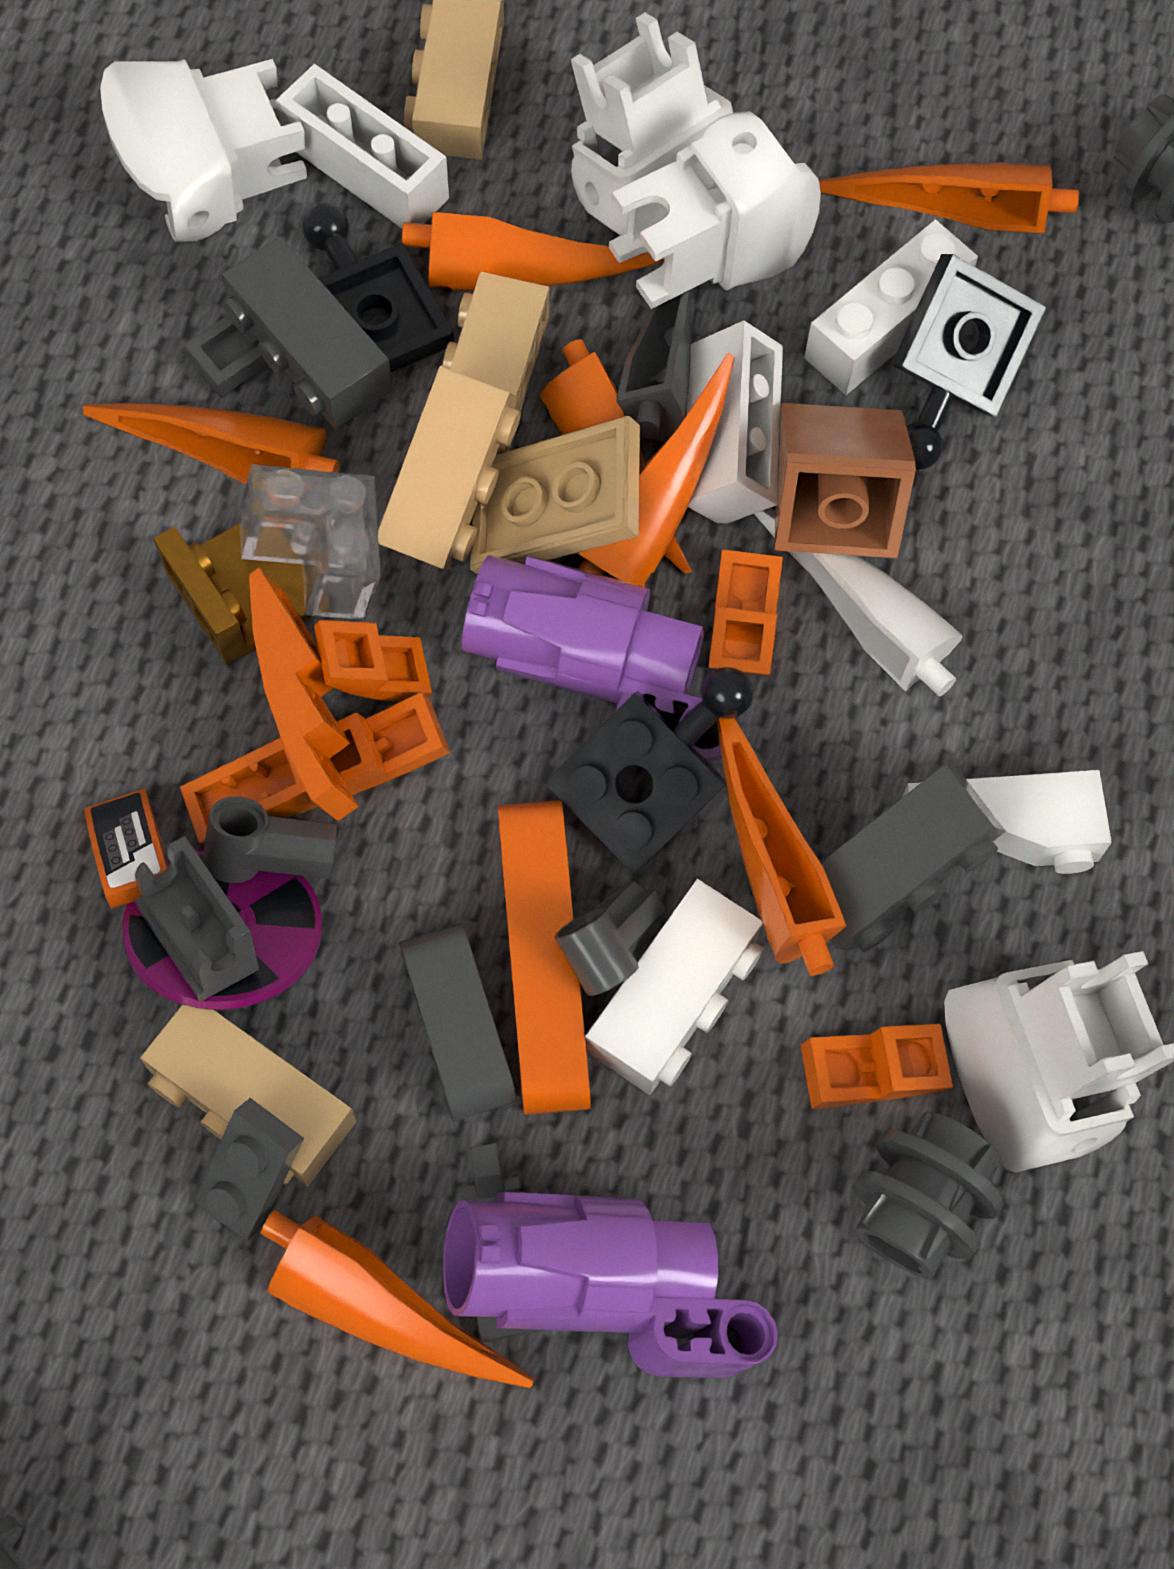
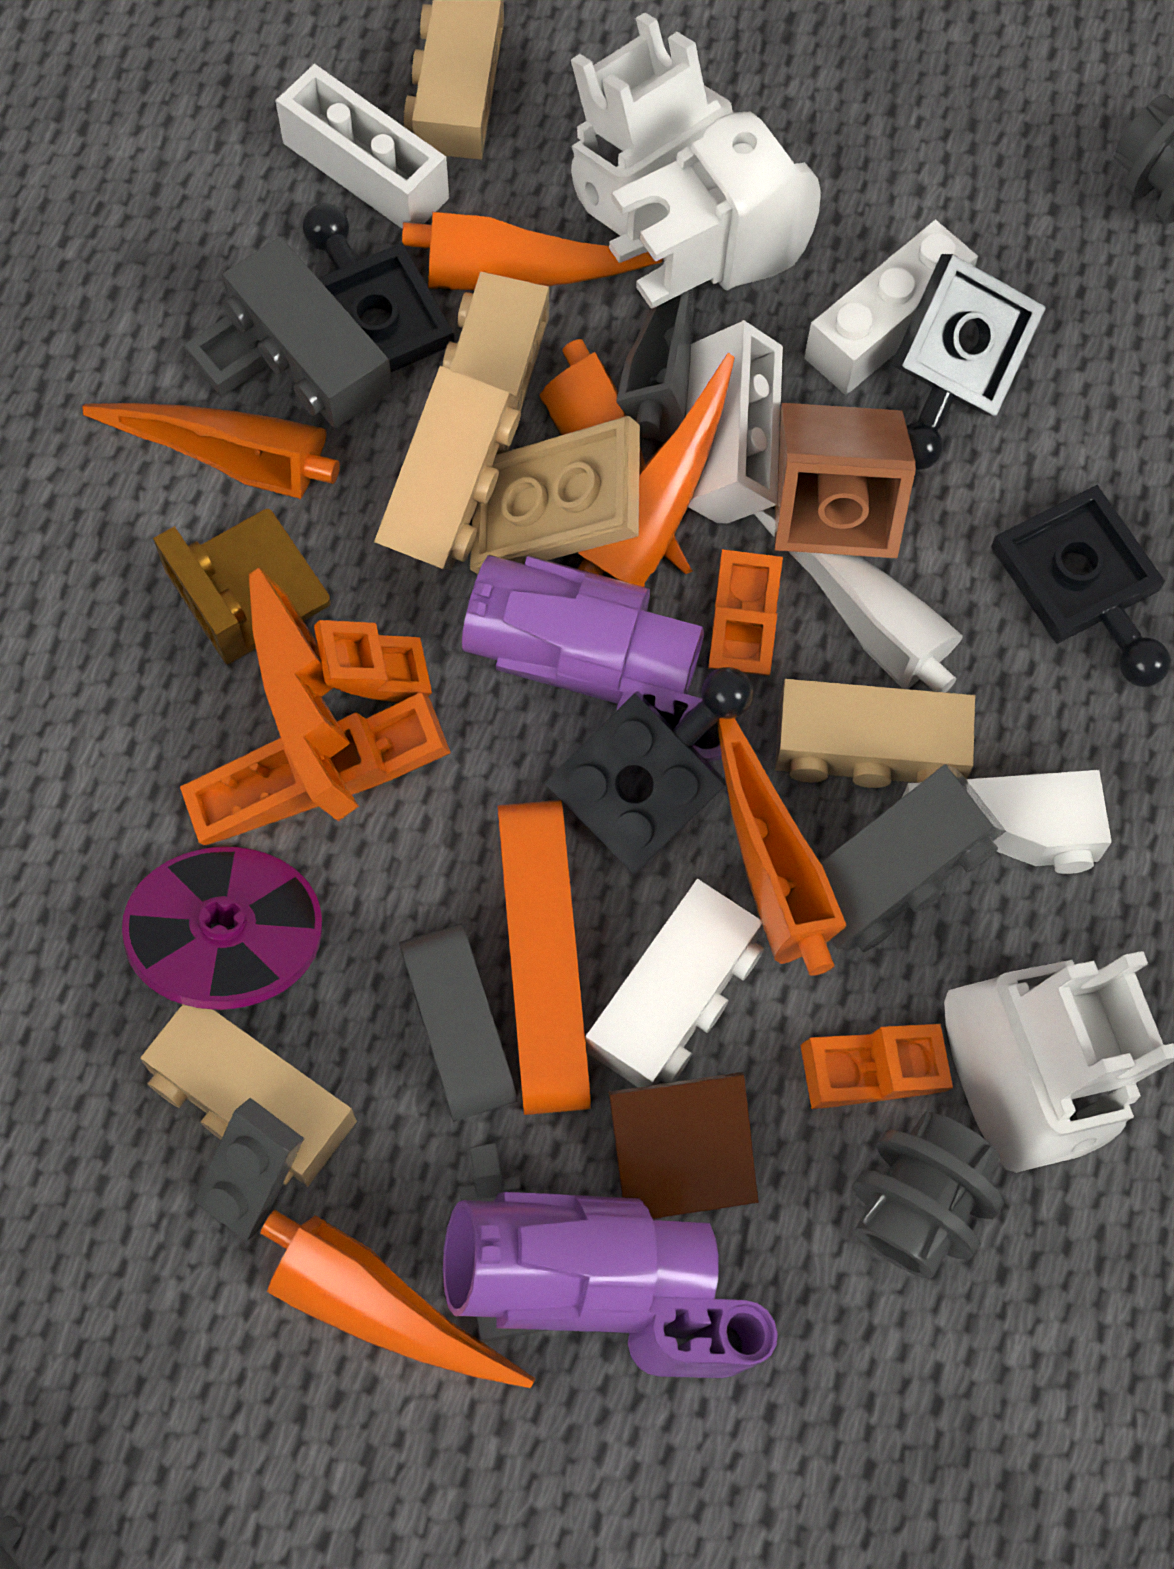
slope [84,788,168,909] -> none
white piece [100,59,307,242] -> none
dark grey hinge [135,836,259,1002] -> none
dark grey piece [202,796,337,883] -> none
clear brick [240,464,381,620] -> none
dark grey piece [554,881,665,996] -> none
orange piece [819,162,1079,234] -> none
none -> reddish brown piece [609,1072,759,1219]
none -> tan brick [775,679,975,788]
none -> black plate [991,485,1171,687]

